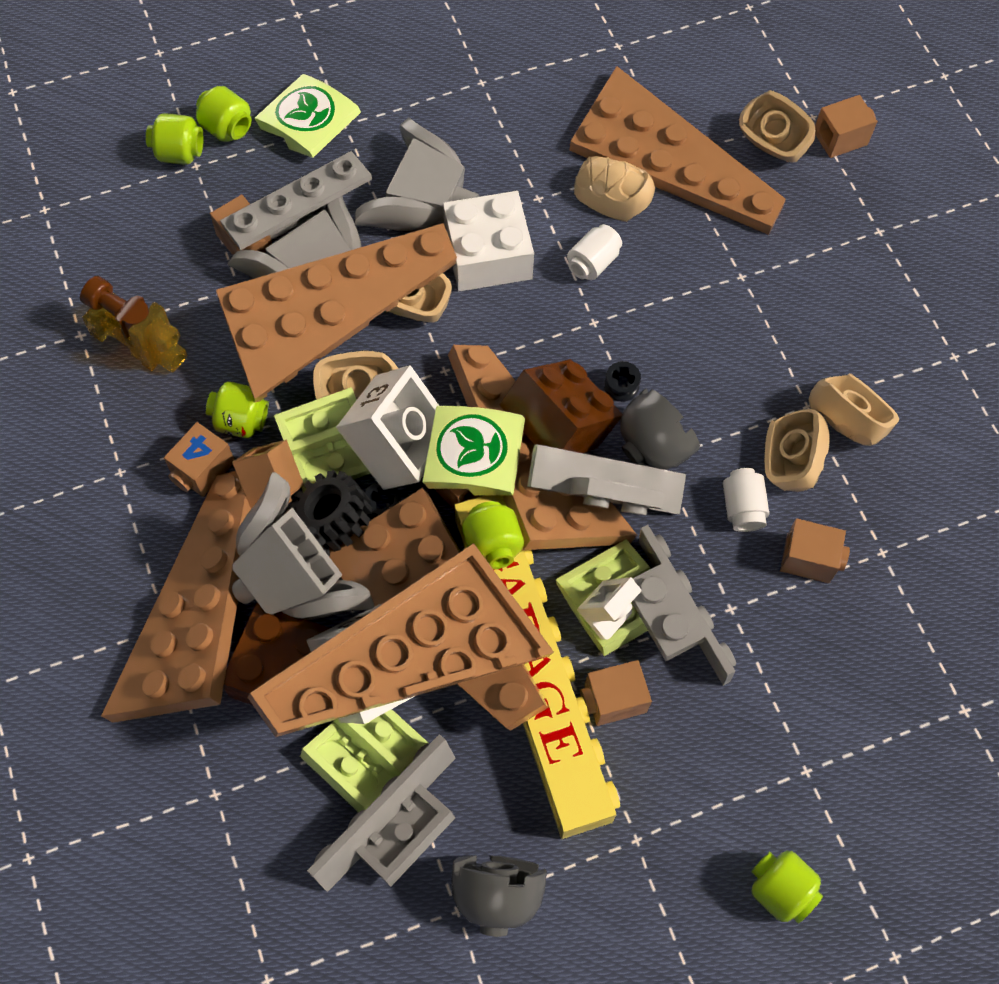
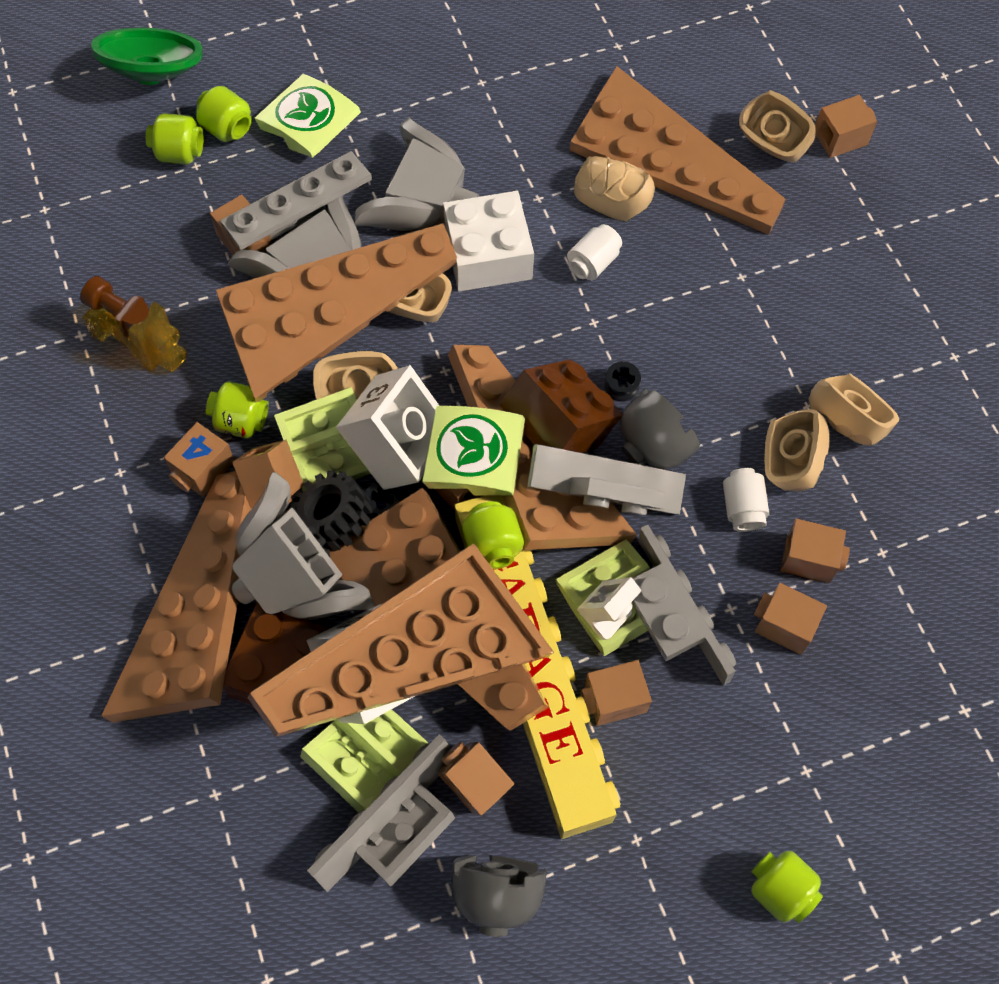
none -> green dish [91,28,203,85]
none -> medium nougat brick [437,741,515,816]
none -> medium nougat brick [753,582,827,655]

